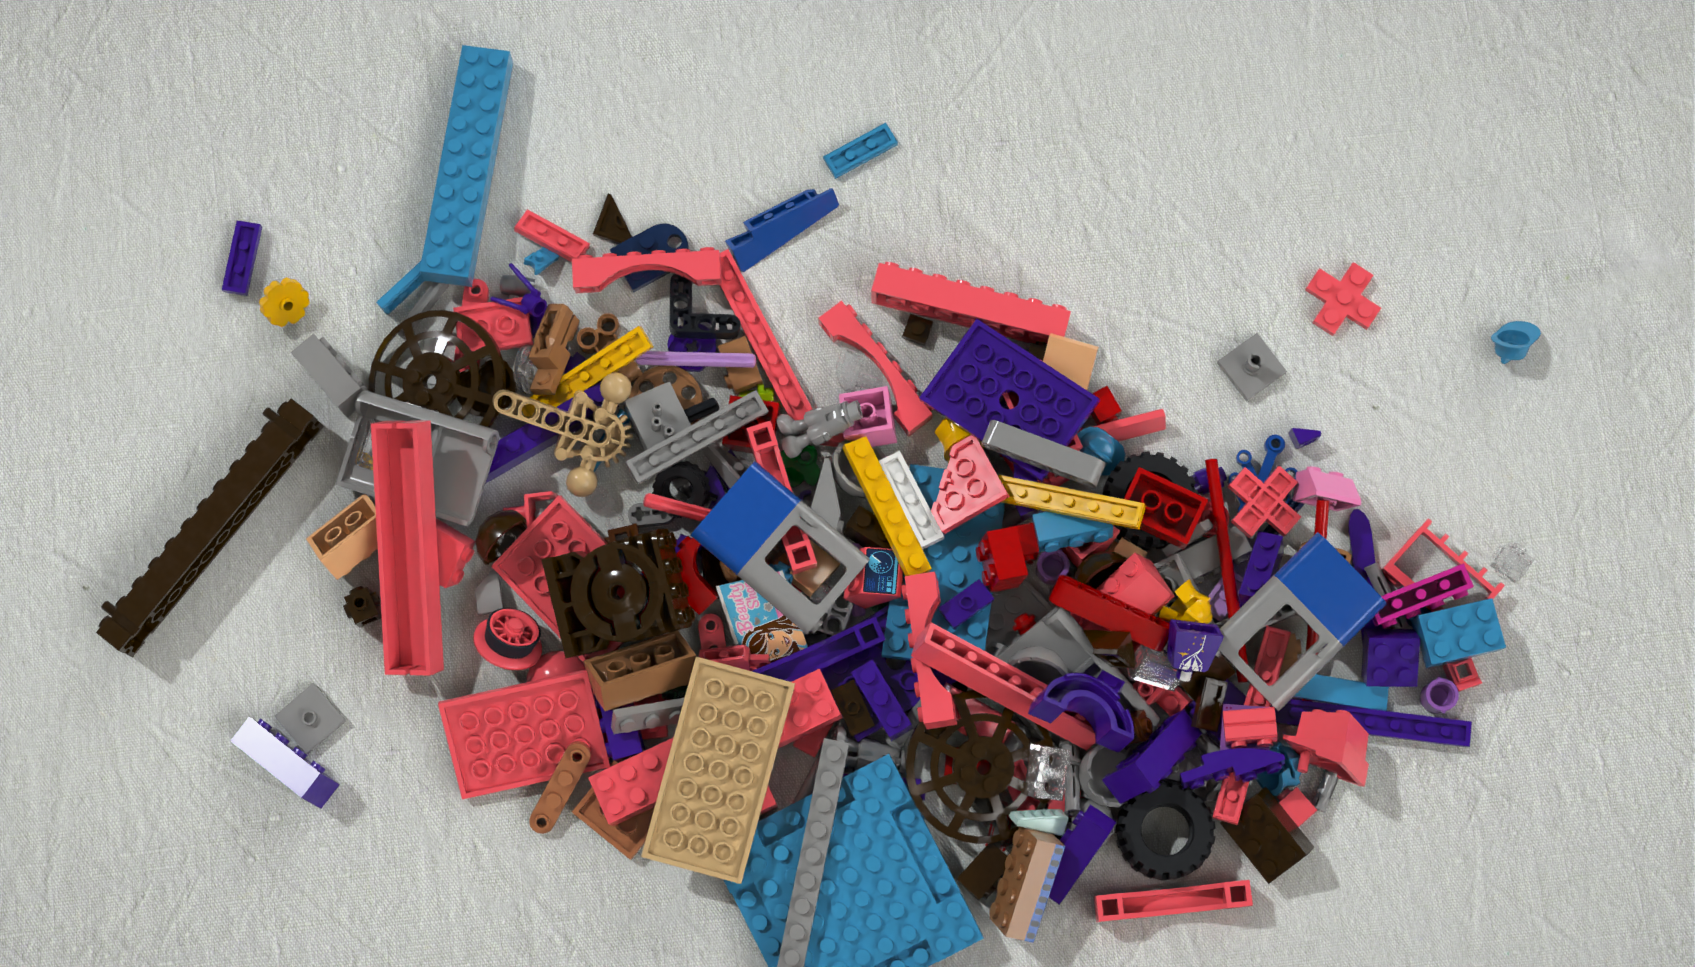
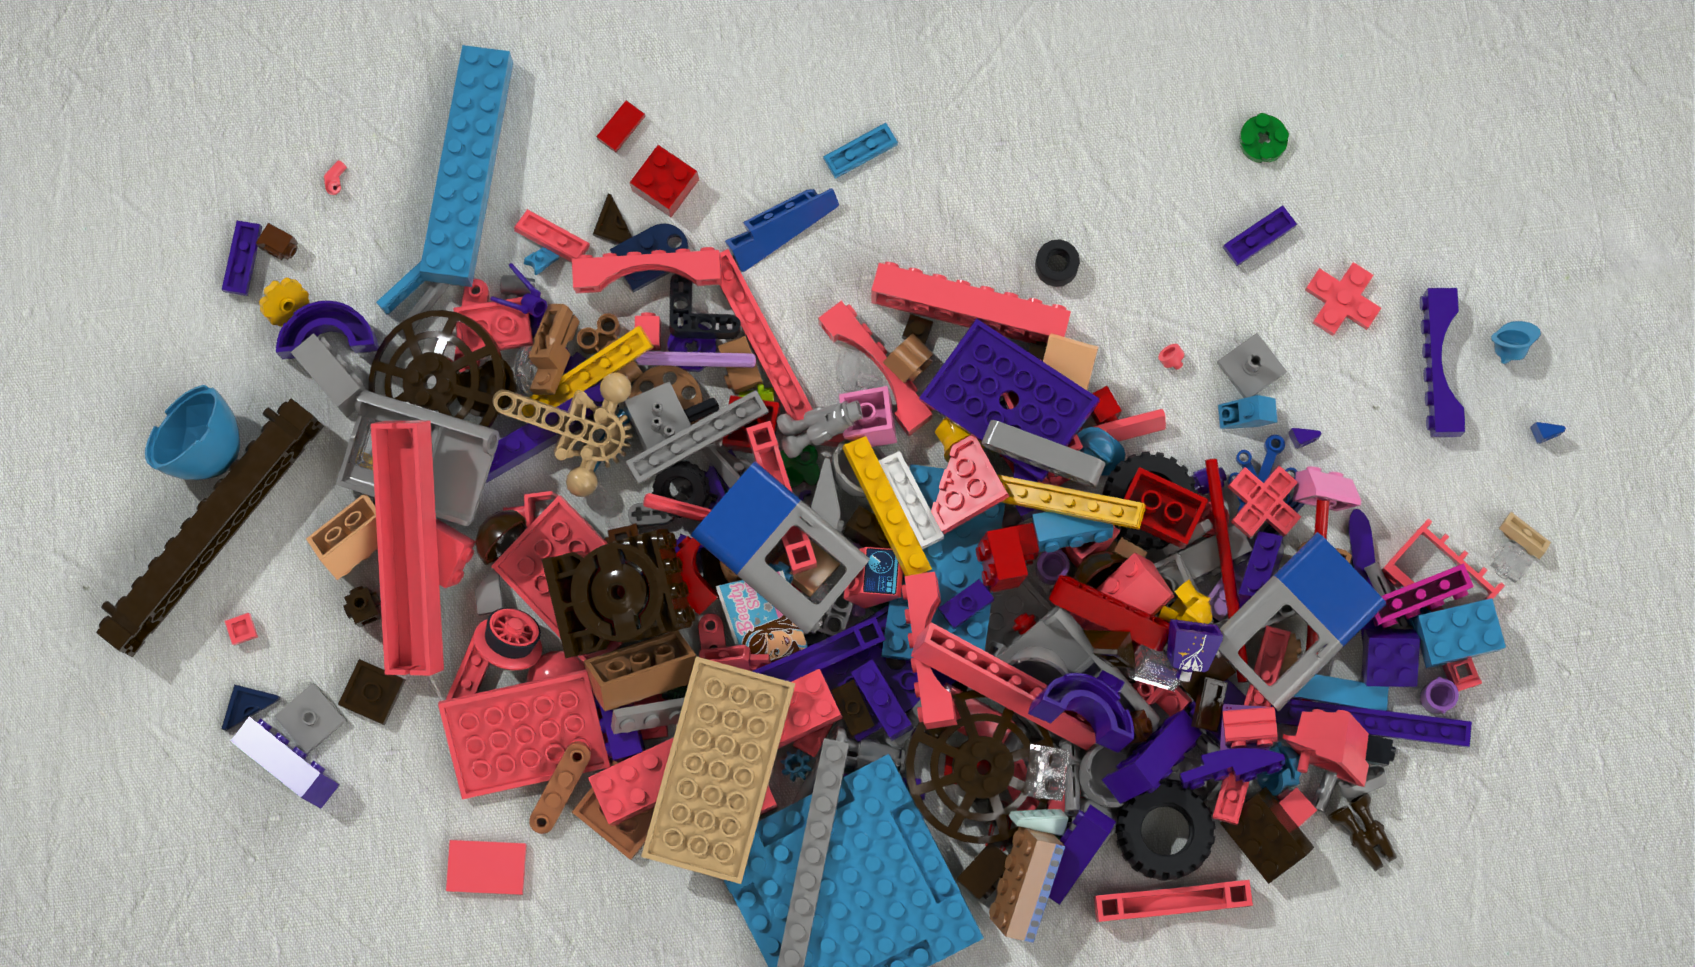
none -> dark azure piece [145,385,240,480]
none -> dark blue tile [221,684,281,731]
none -> coral plate [225,613,258,646]
none -> reddish brown window [256,223,298,260]
none -> dark purple brick [276,301,379,359]
none -> coral arm [324,160,347,195]
none -> dark brown plate [338,659,406,726]
none -> coral plate [446,634,490,700]
none -> coral tile [446,840,527,895]
none -> red tile [596,100,646,153]
none -> red piece [629,145,699,217]
none -> coral brick [635,312,661,350]
none -> dark azure gear [780,749,812,782]
none -> medium nougat brick [883,334,934,383]
none -> black tyre [1035,239,1080,287]
none -> coral tile [1158,344,1185,370]
none -> dark azure slope [1218,395,1278,429]
none -> dark purple plate [1222,205,1297,267]
none -> green plate [1239,113,1289,163]
none -> dark brown piece [1327,793,1397,872]
none -> light grey beam [1338,766,1387,798]
none -> black brick [1365,735,1396,767]
none -> dark purple arch [1420,288,1466,437]
none -> tan plate [1499,512,1551,559]
none -> blue slope [1530,422,1566,444]

